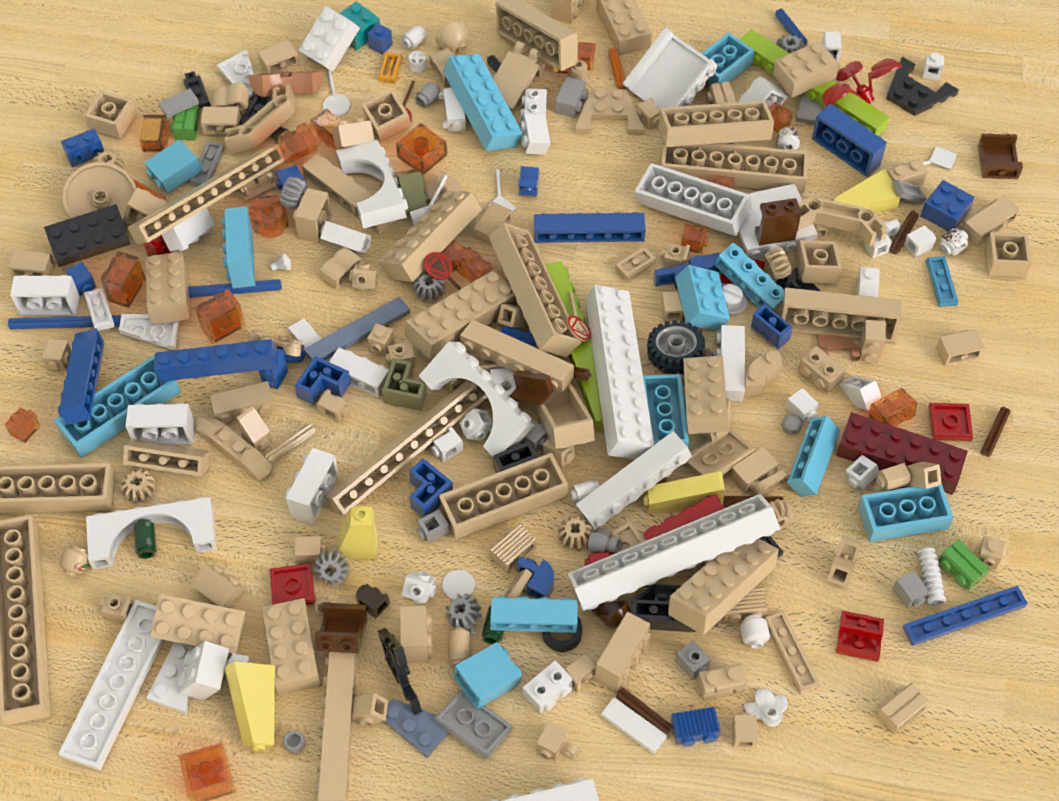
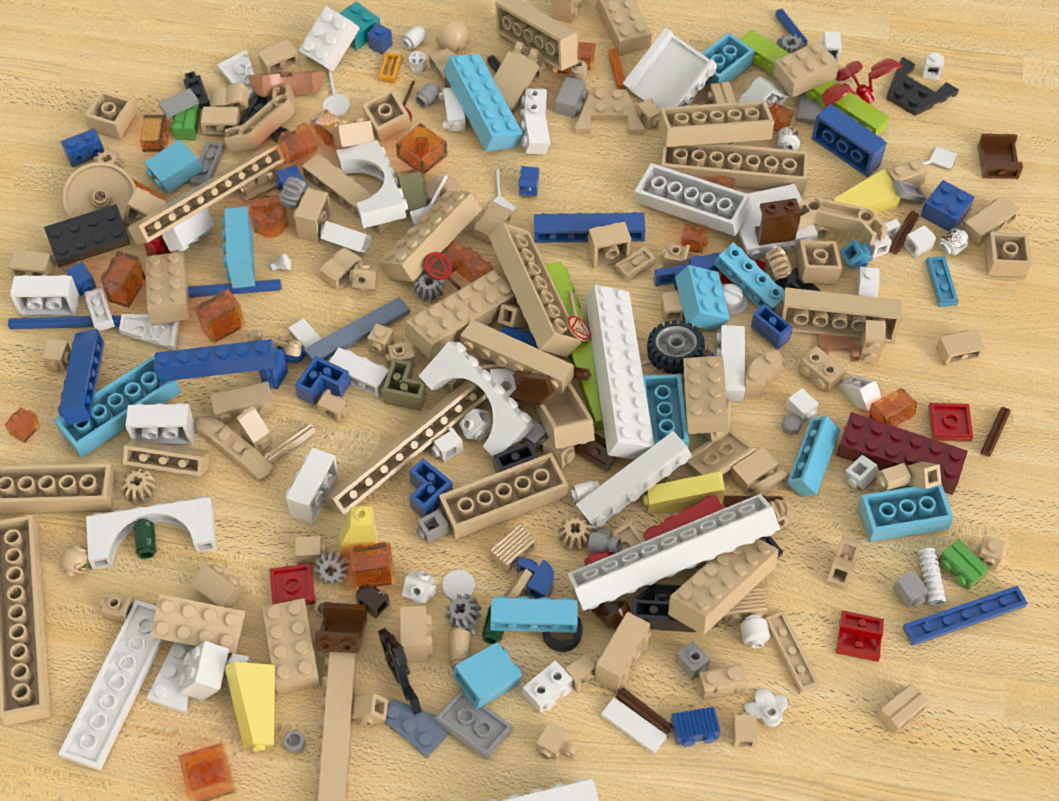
none -> clear orange brick [348,543,396,590]
none -> reddish brown panel [574,433,616,471]
none -> tan brick [588,222,631,269]
none -> dark azure brick [840,240,873,270]

